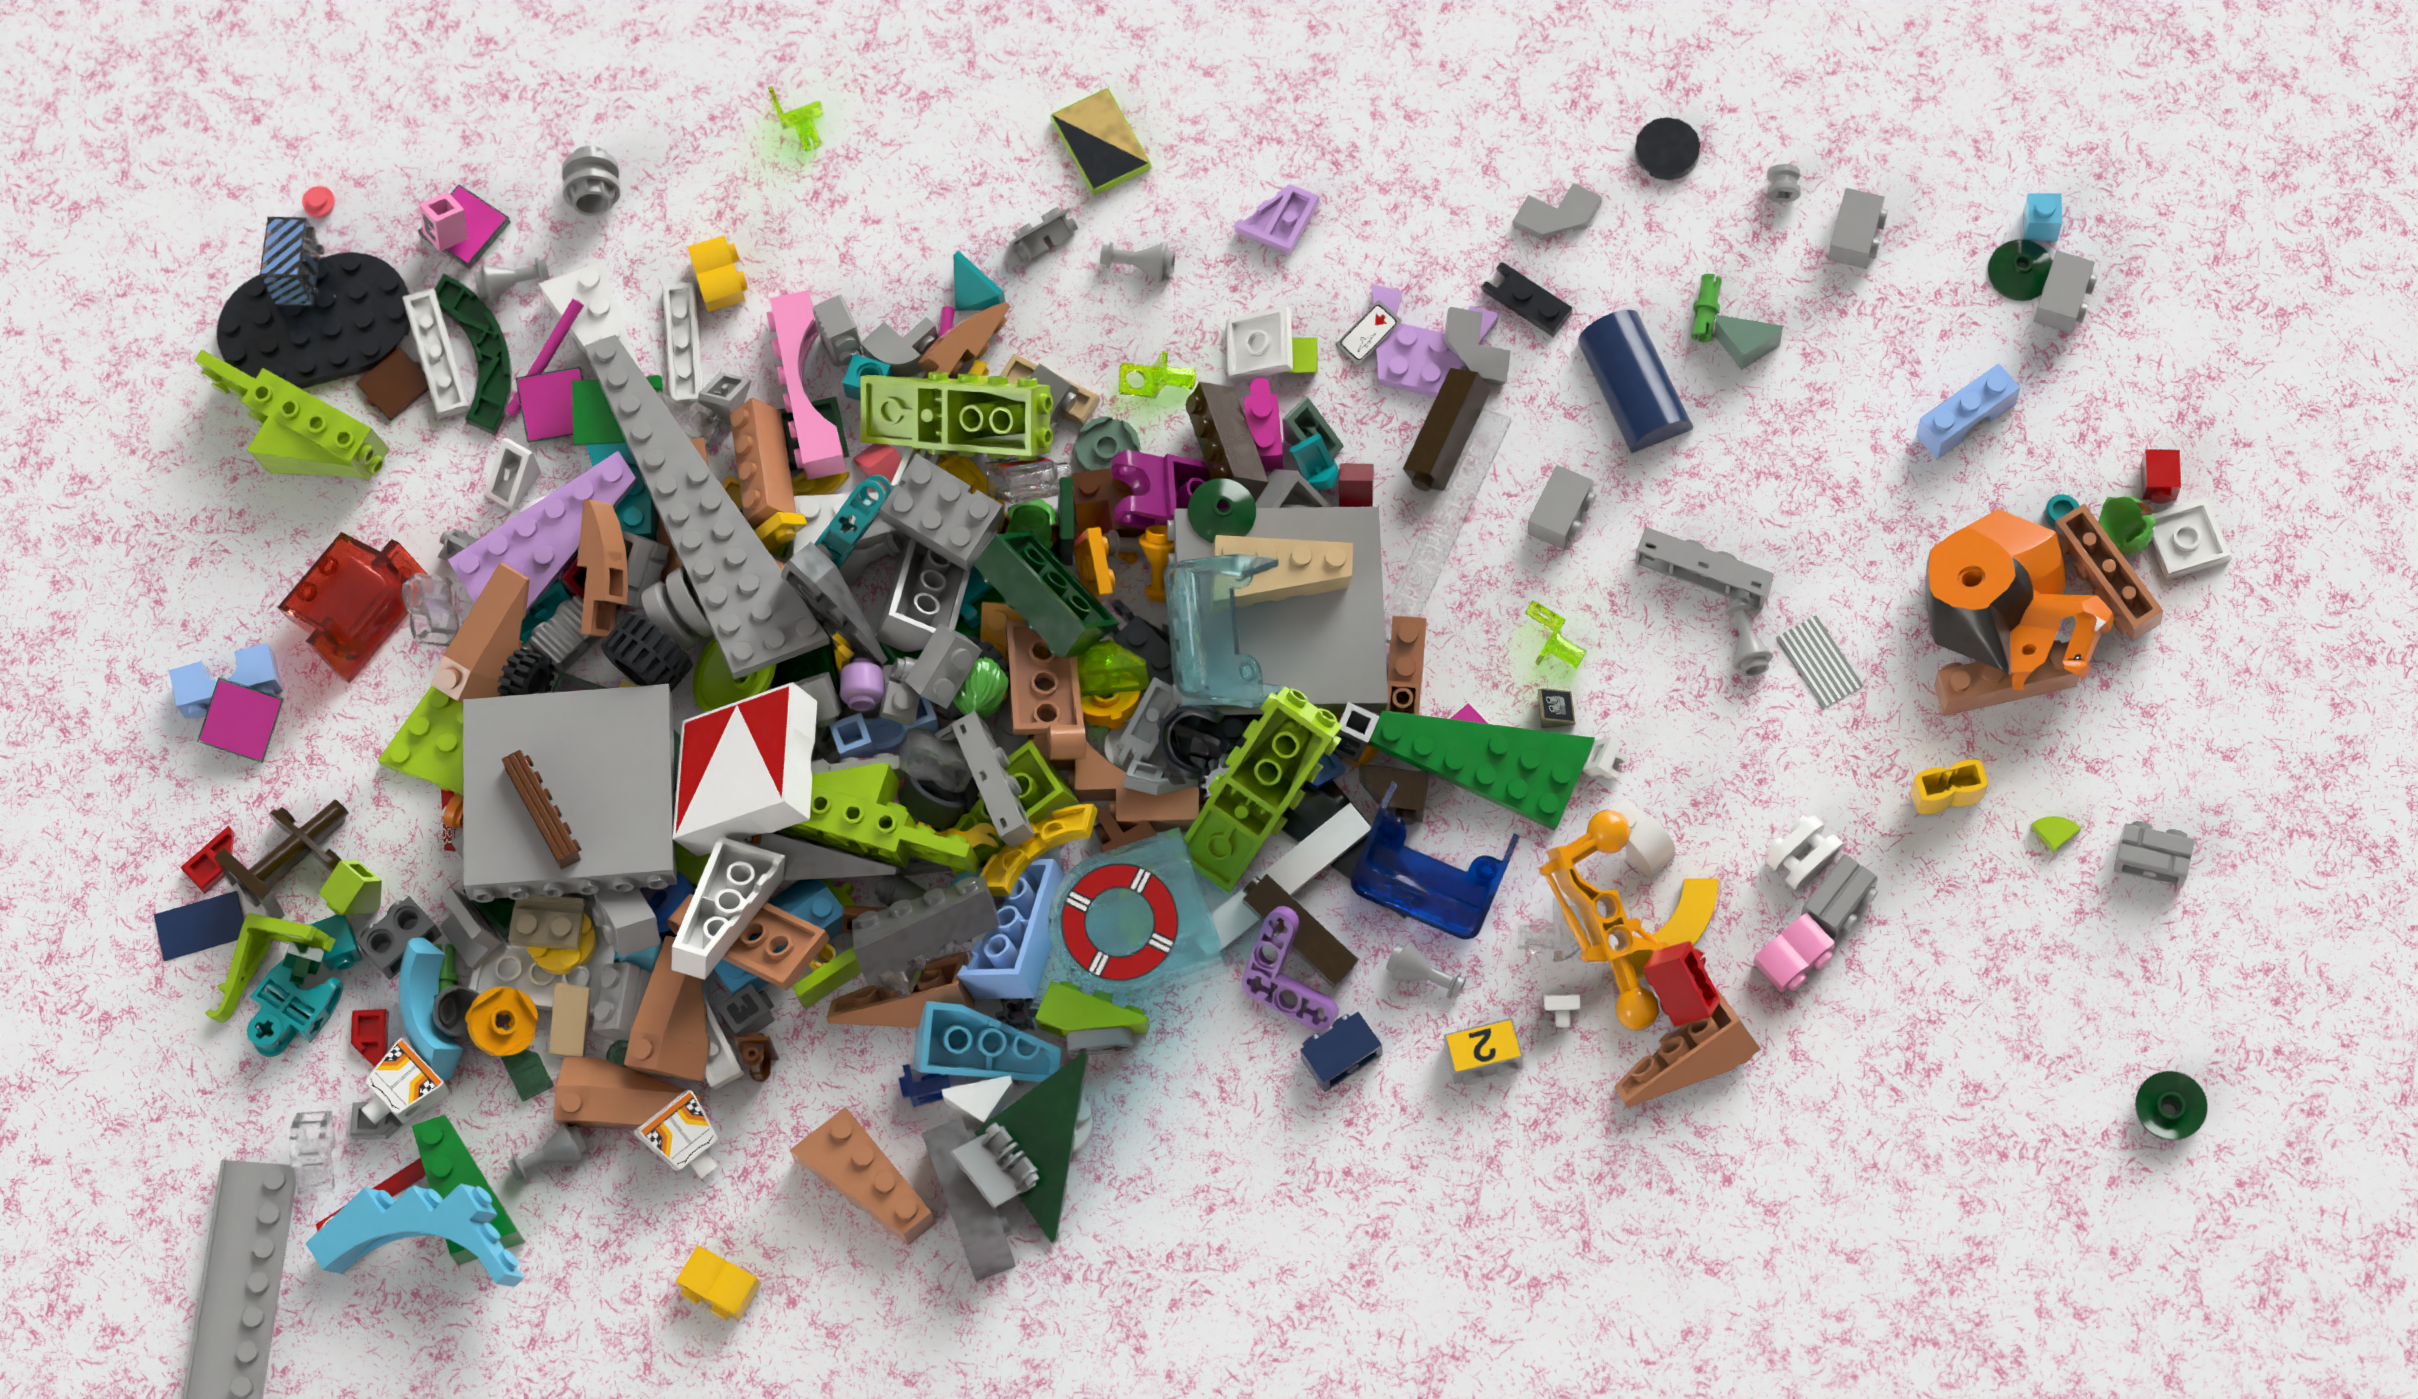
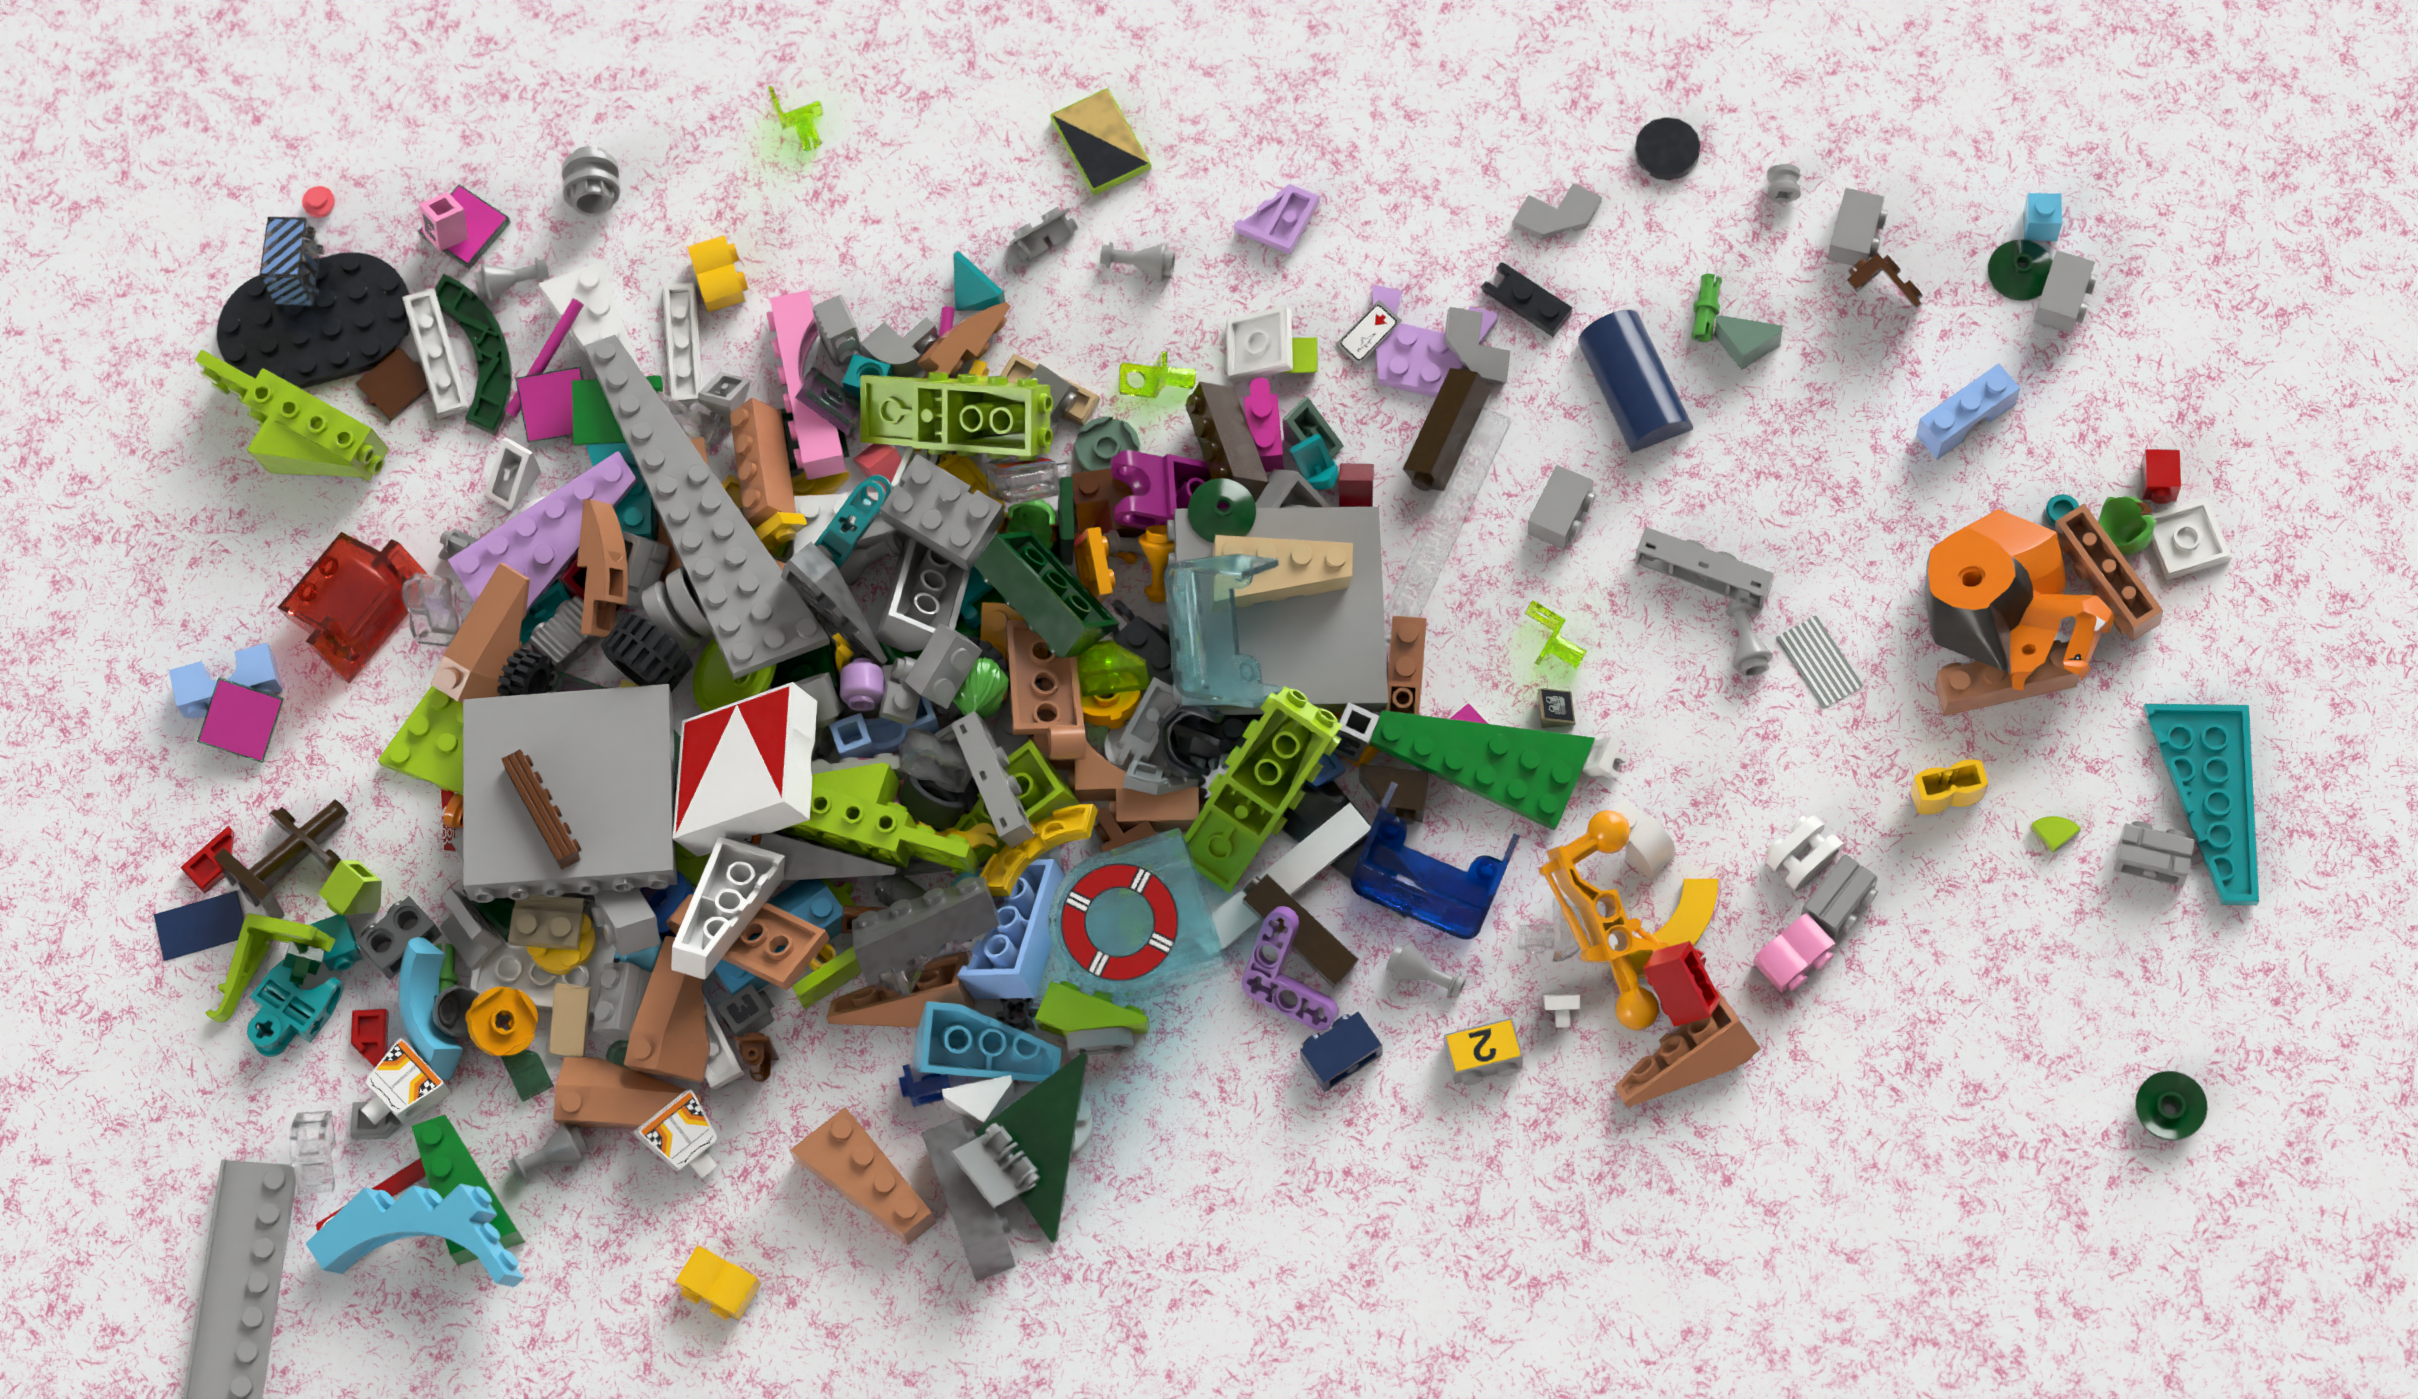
none -> tile [795,367,860,436]
none -> reddish brown bracket [1847,253,1923,310]
none -> teal wing [2143,703,2259,906]

